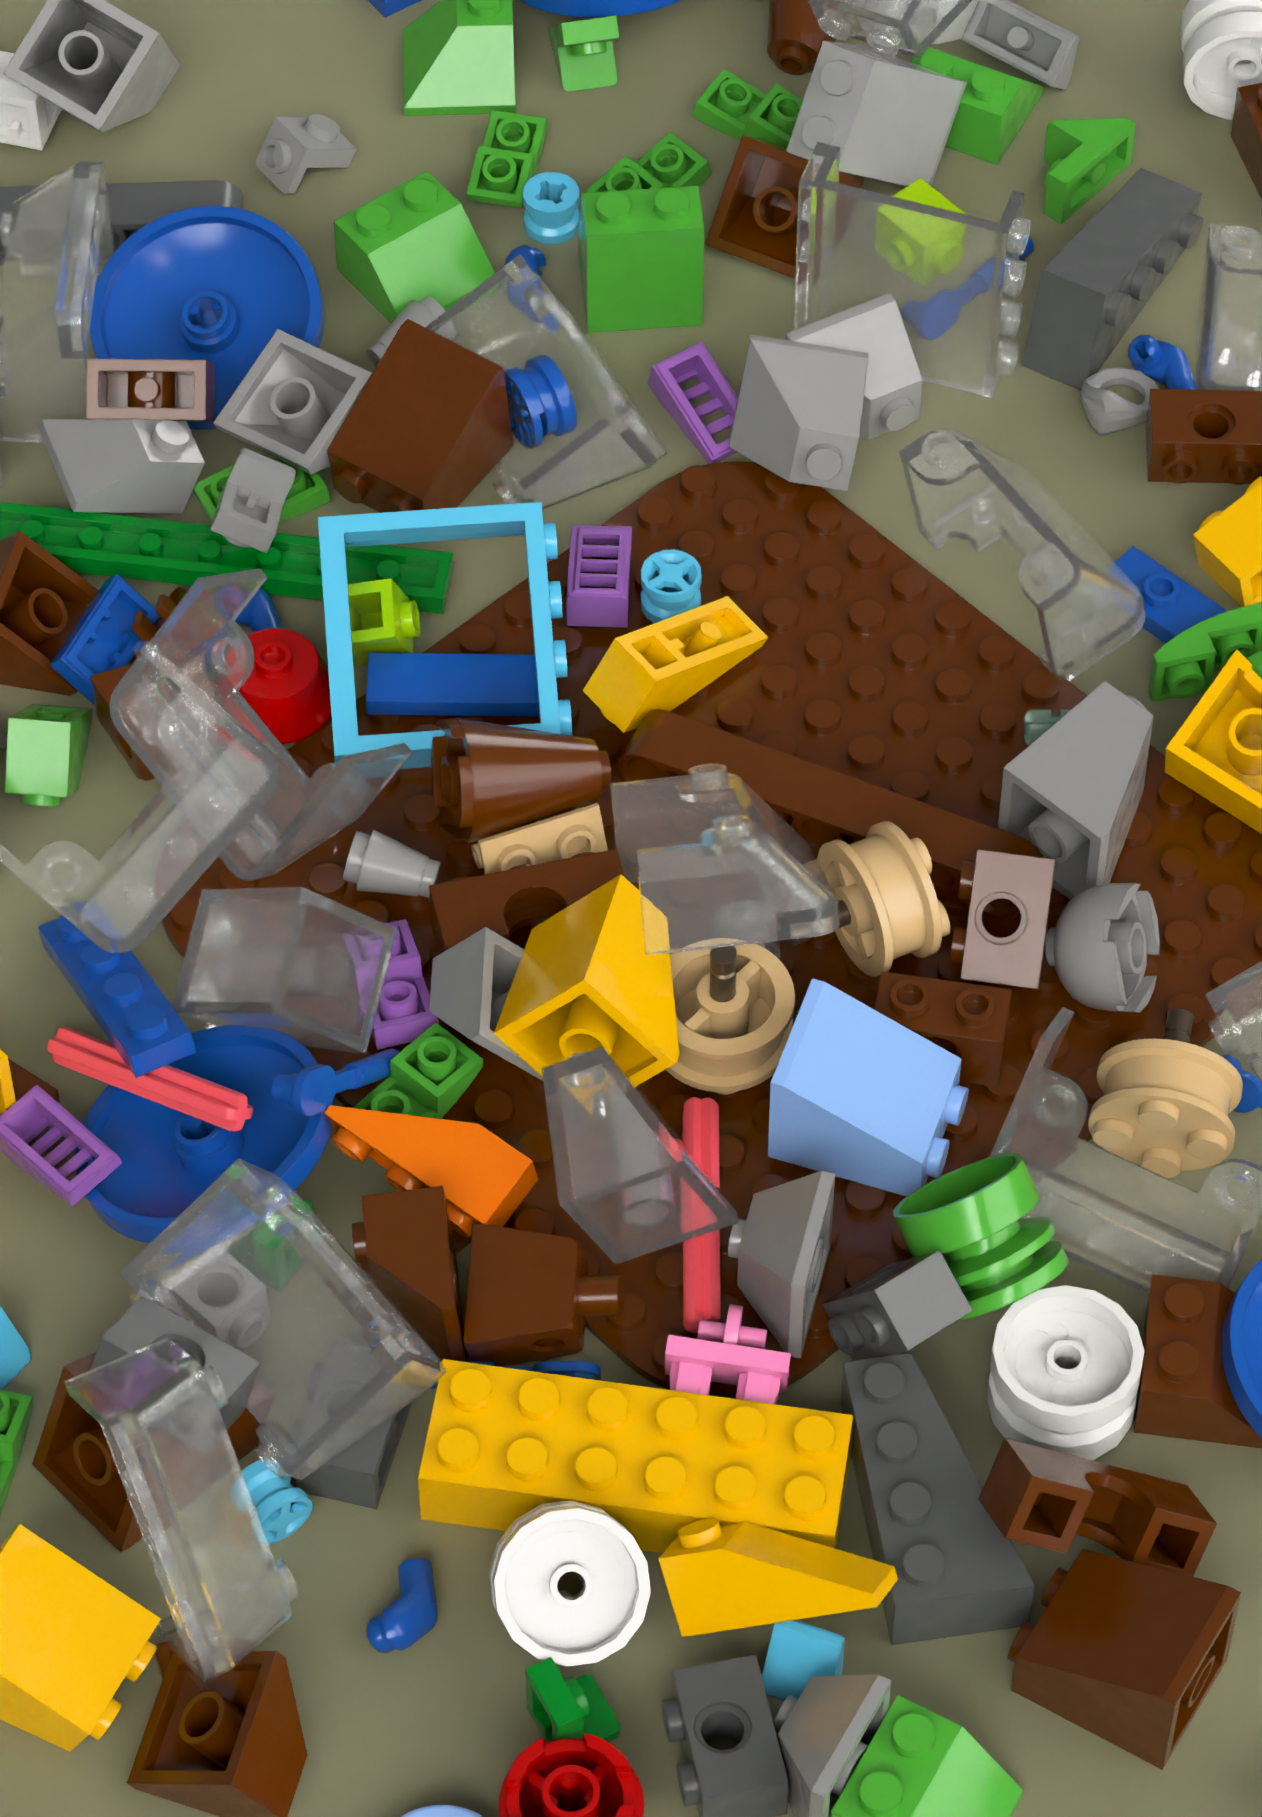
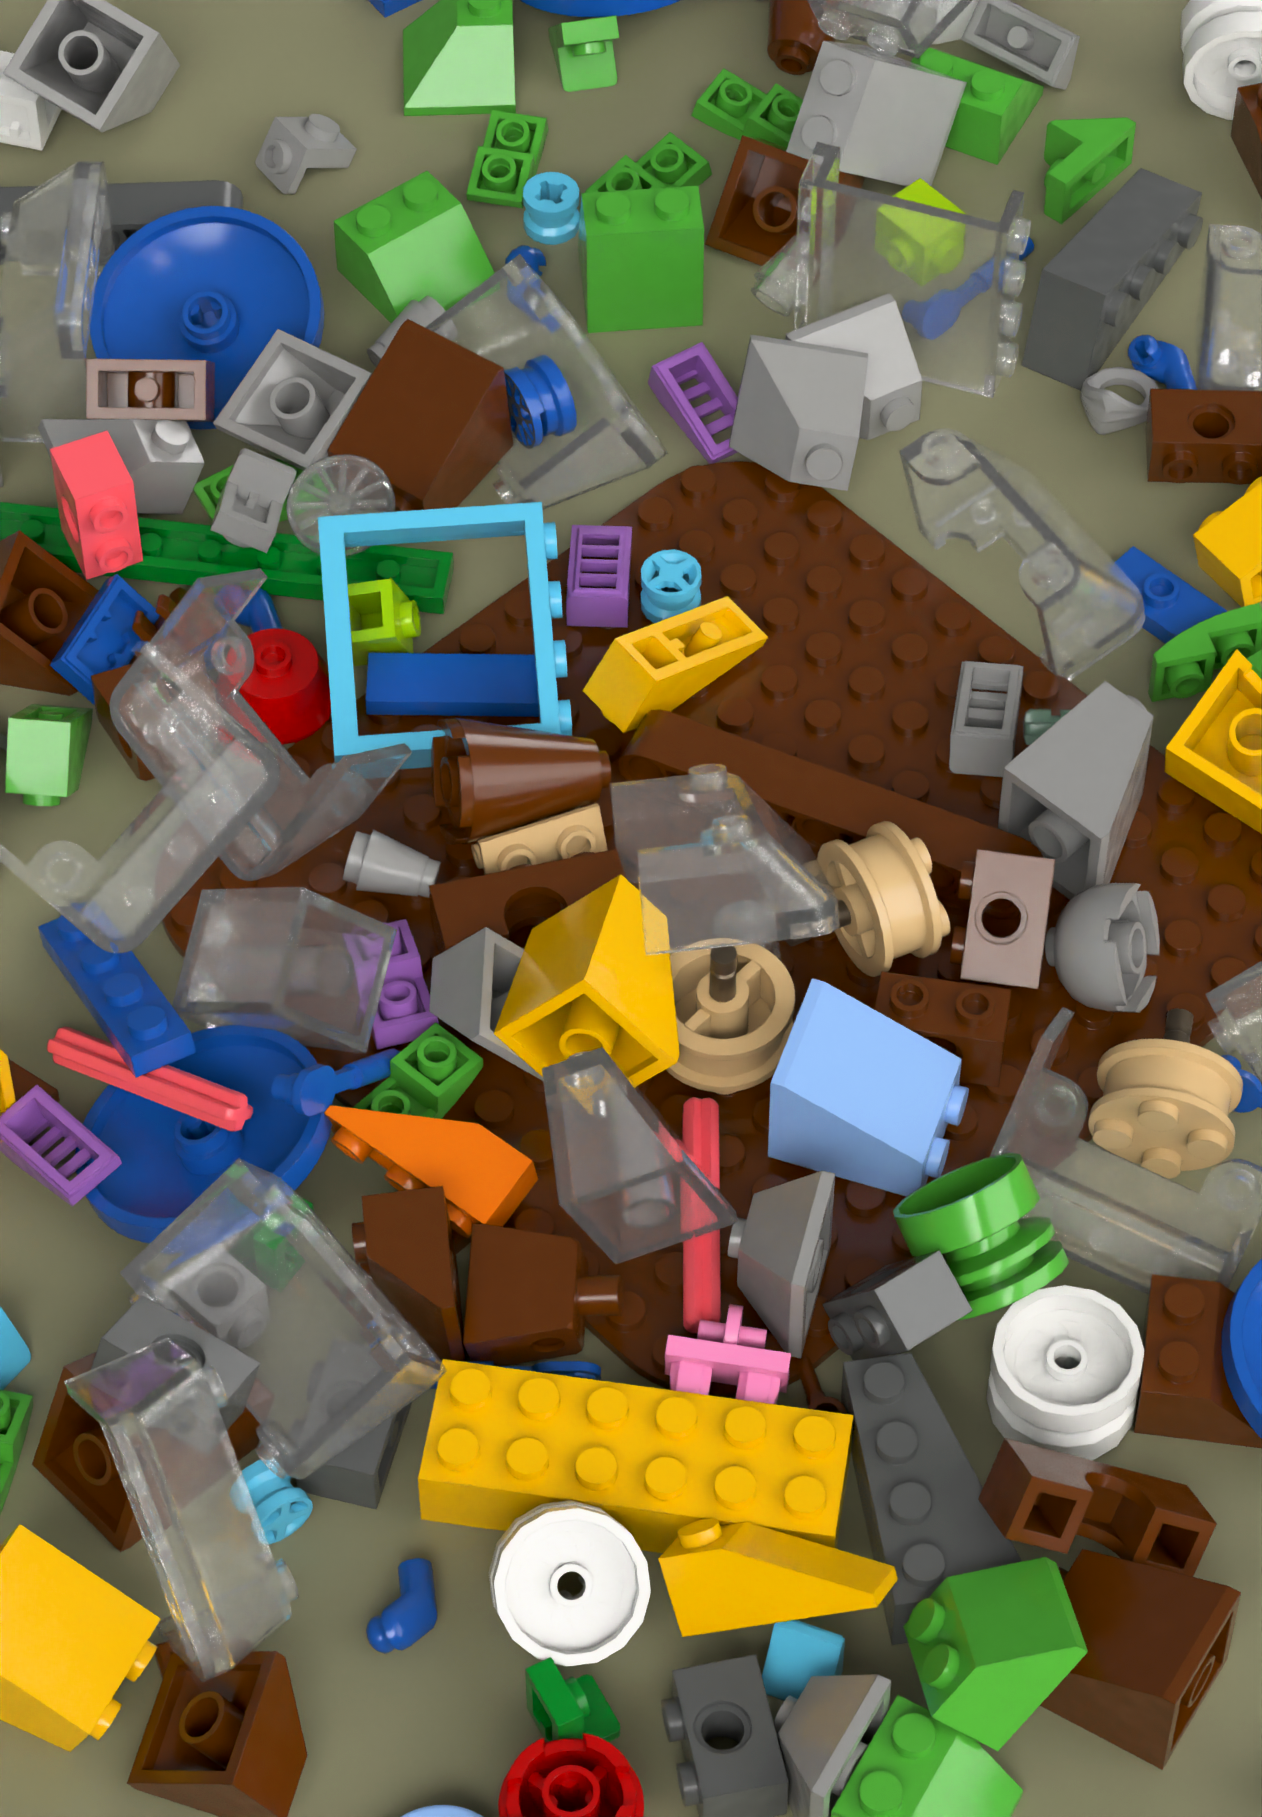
none -> coral brick [50,430,143,580]
none -> clear wheel [286,454,395,556]
none -> clear cone [751,227,830,317]
none -> reddish brown hand [797,1357,847,1414]
none -> bright green slope [903,1557,1088,1751]
none -> light grey slope [949,661,1024,777]

